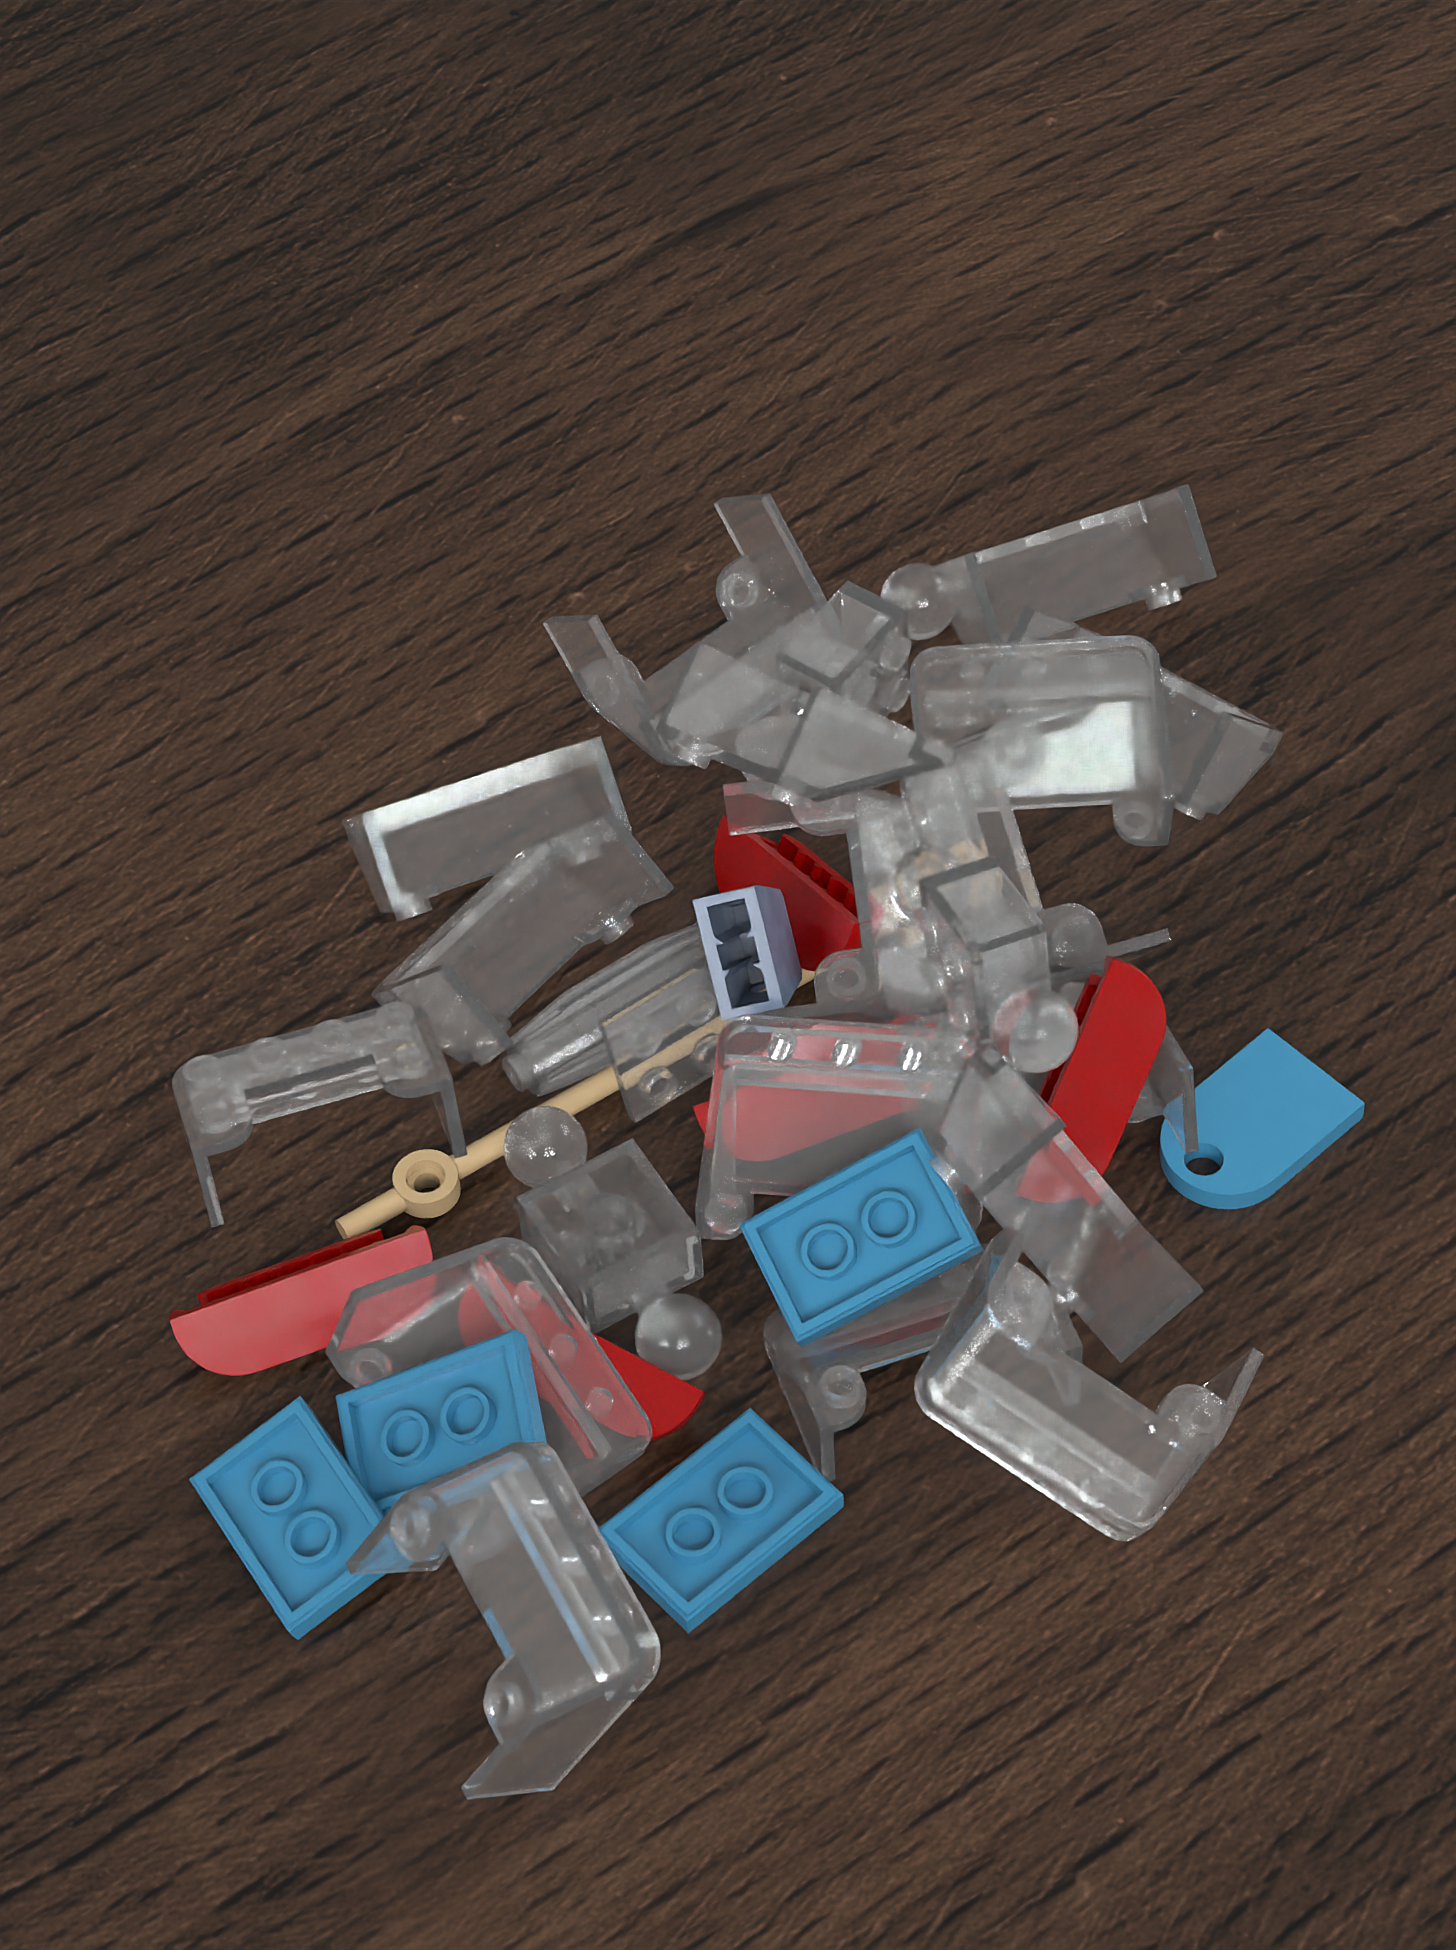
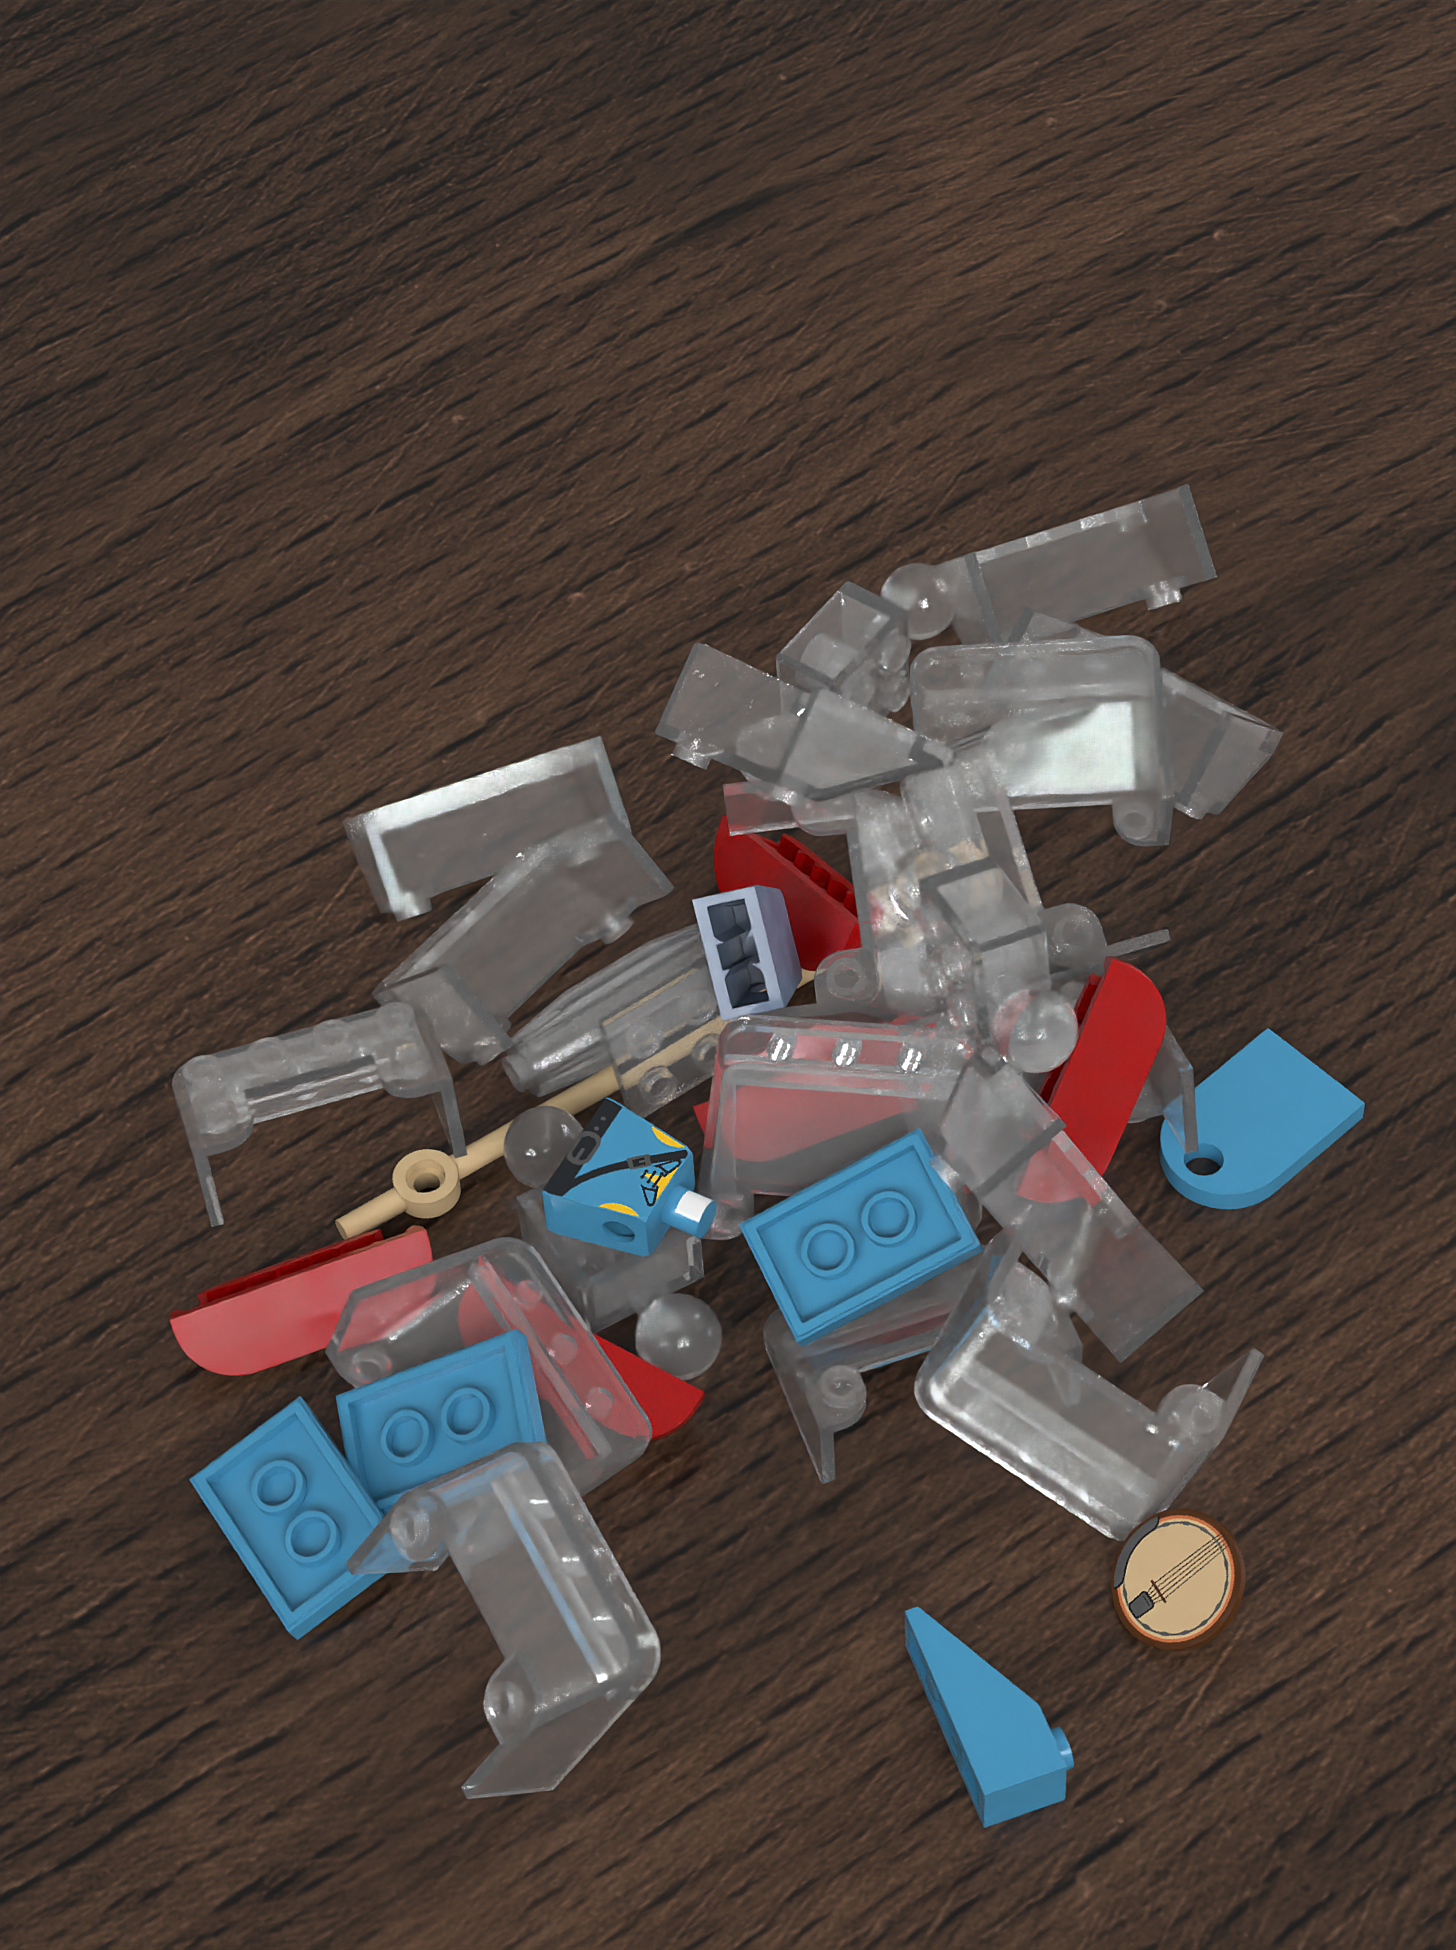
clear windscreen [543,493,843,766] -> none
dark azure tile [595,1408,844,1634] -> none
none -> dark azure torso [542,1097,717,1257]
none -> dark azure slope [904,1606,1074,1828]
none -> piece [1111,1508,1245,1652]

